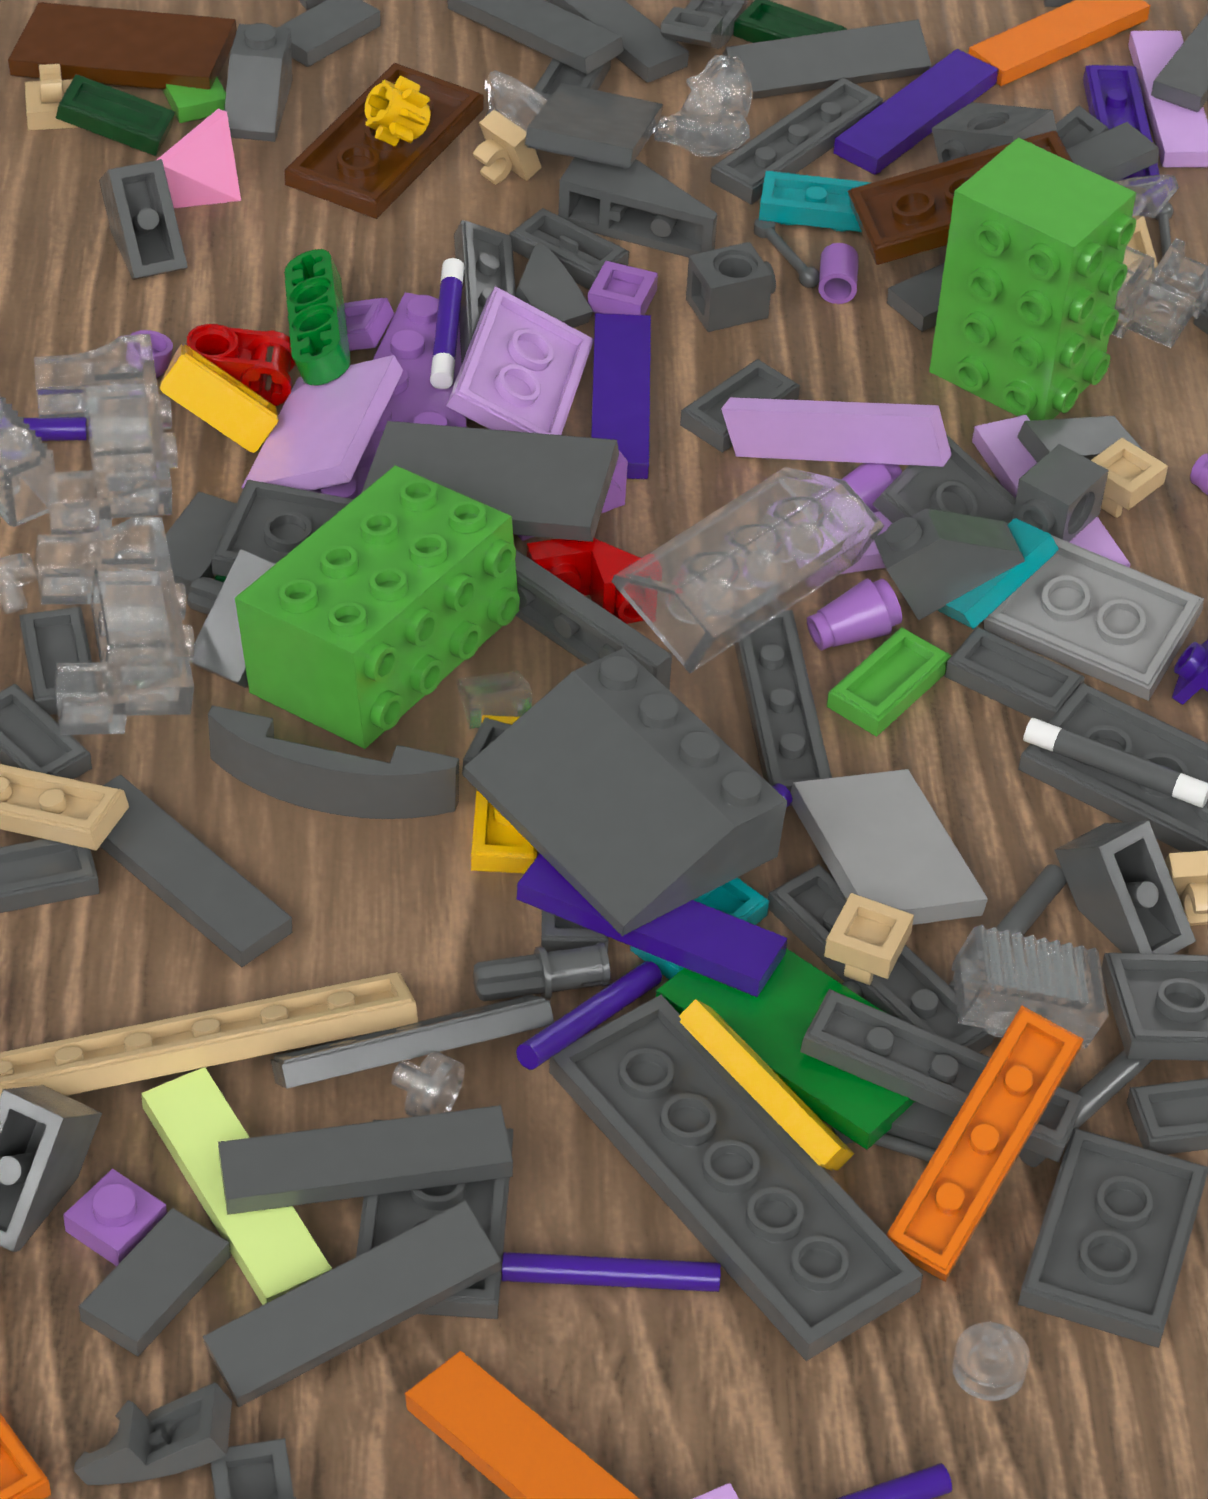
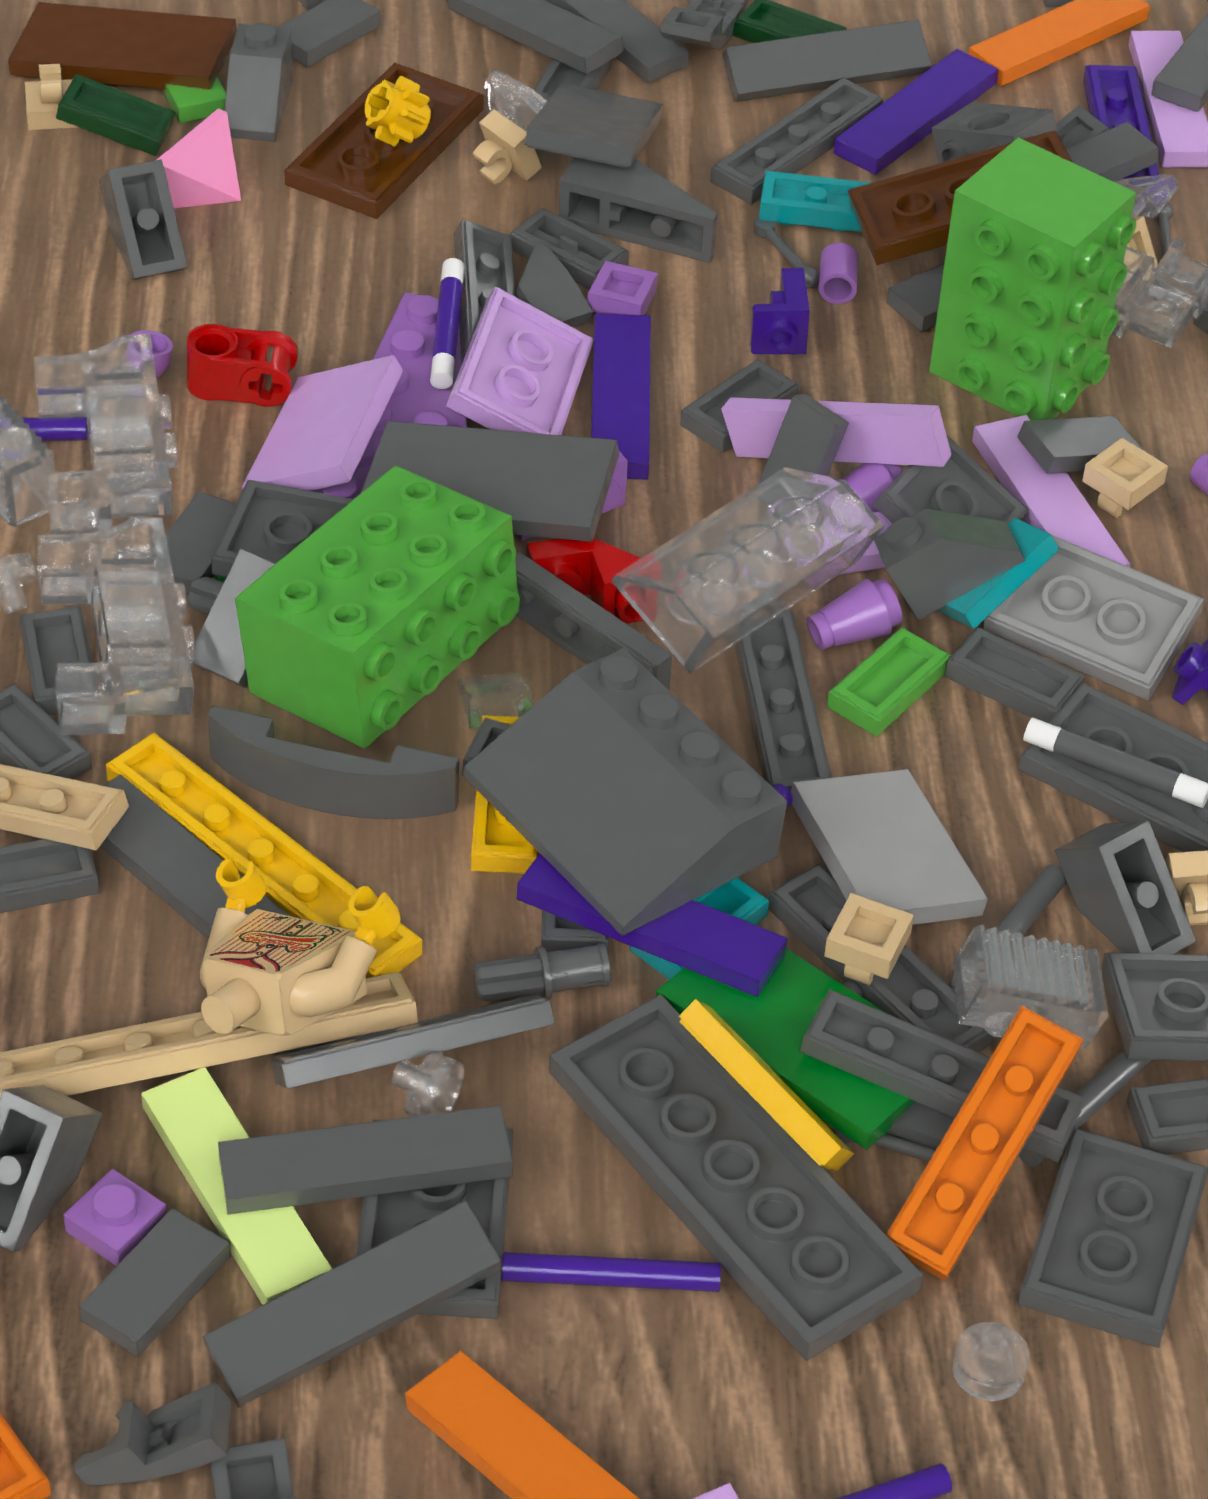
yellow slope [160,344,279,453] -> none
green beam [284,249,351,385] -> none
medium lavender tile [344,298,394,351] -> none
dark purple bar [516,961,662,1070] -> none
clear hair [654,54,753,157] -> none
dark grey brick [686,242,776,332] -> none
dark grey brick [1012,444,1109,542] -> none
none -> yellow tile [106,732,422,979]
none -> tan torso [200,858,401,1036]
none -> dark purple bracket [750,268,810,354]
none -> dark grey tile [753,394,849,524]

